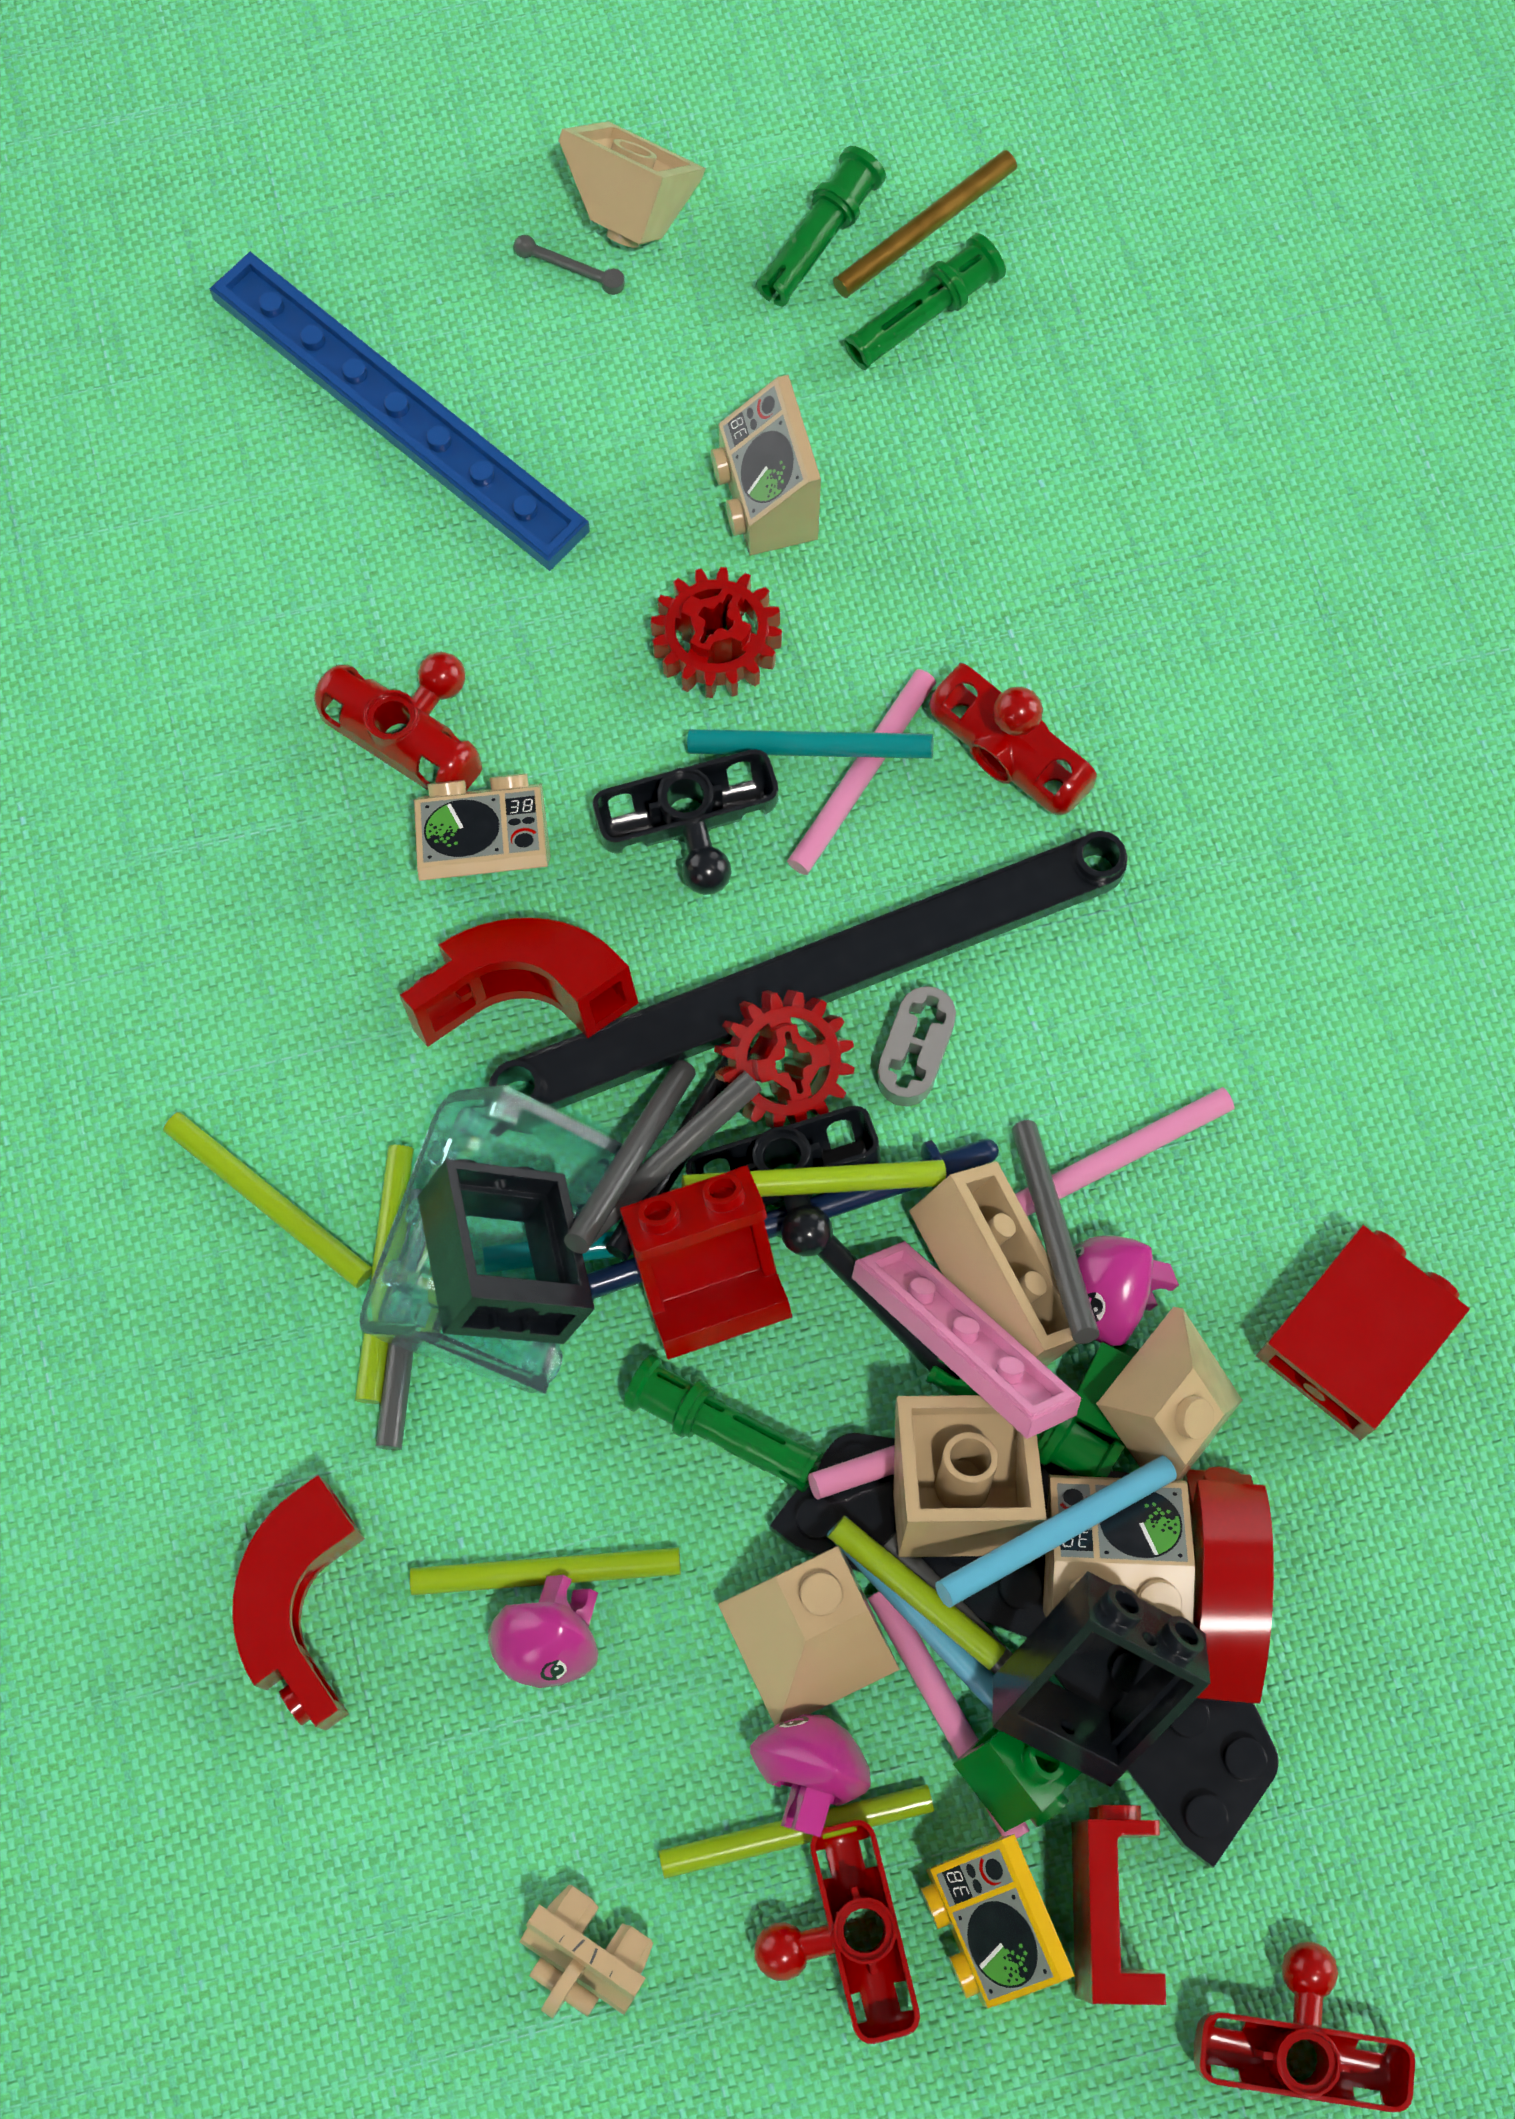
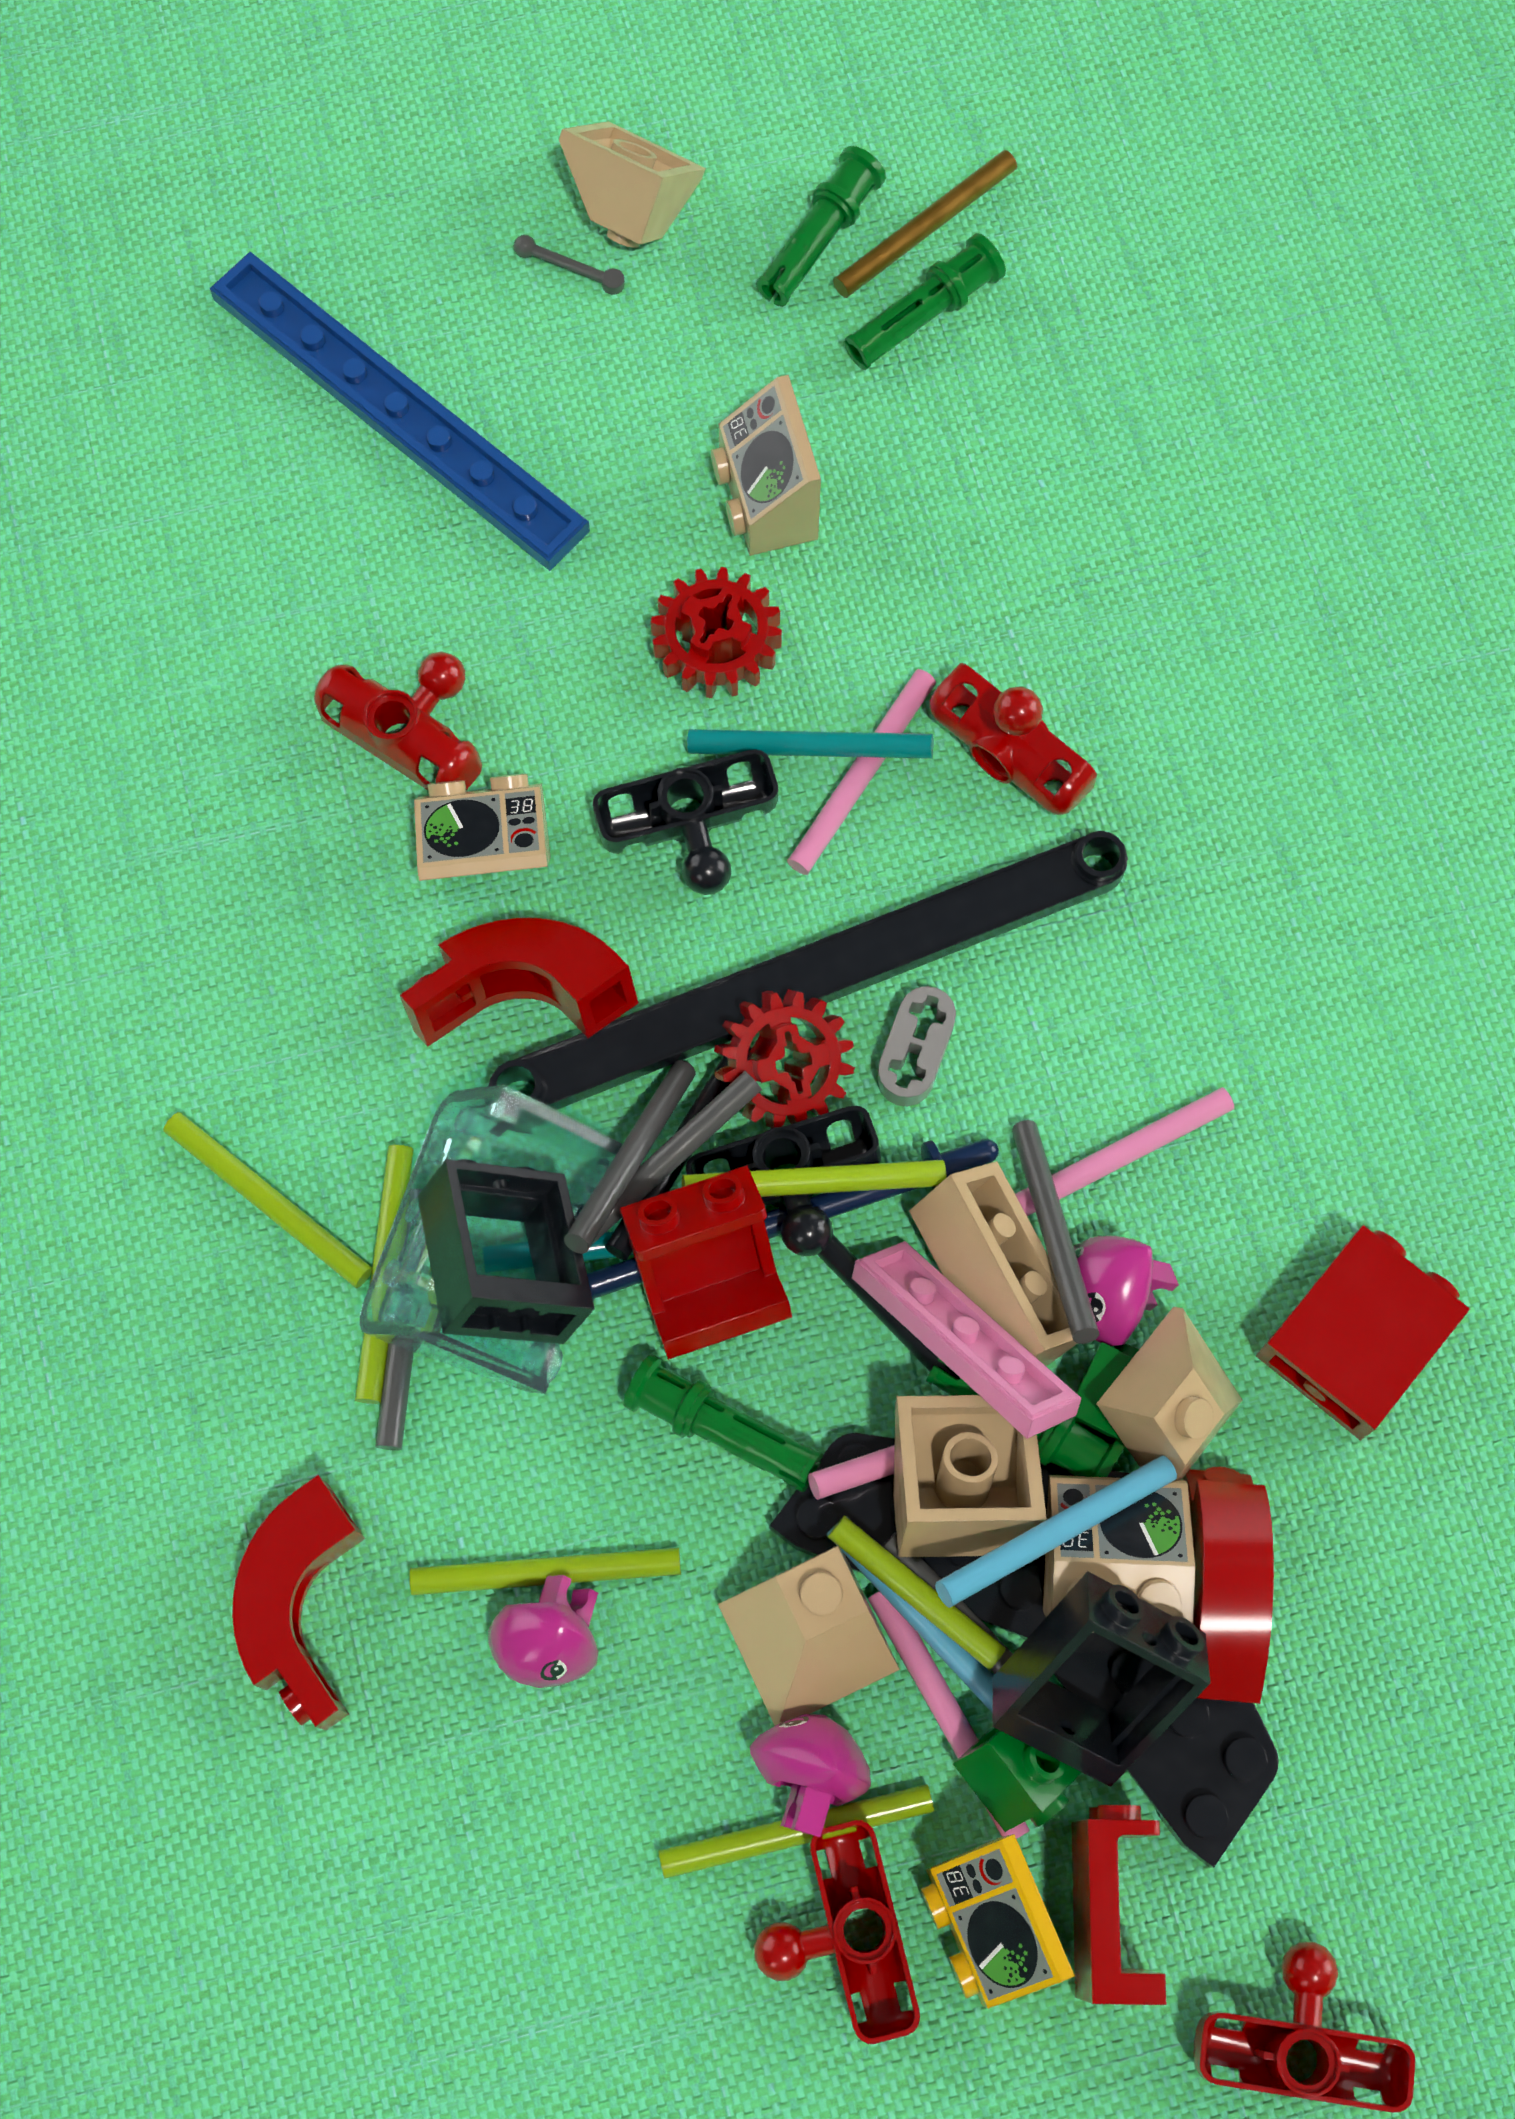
tan hips [520,1885,653,2019] -> none

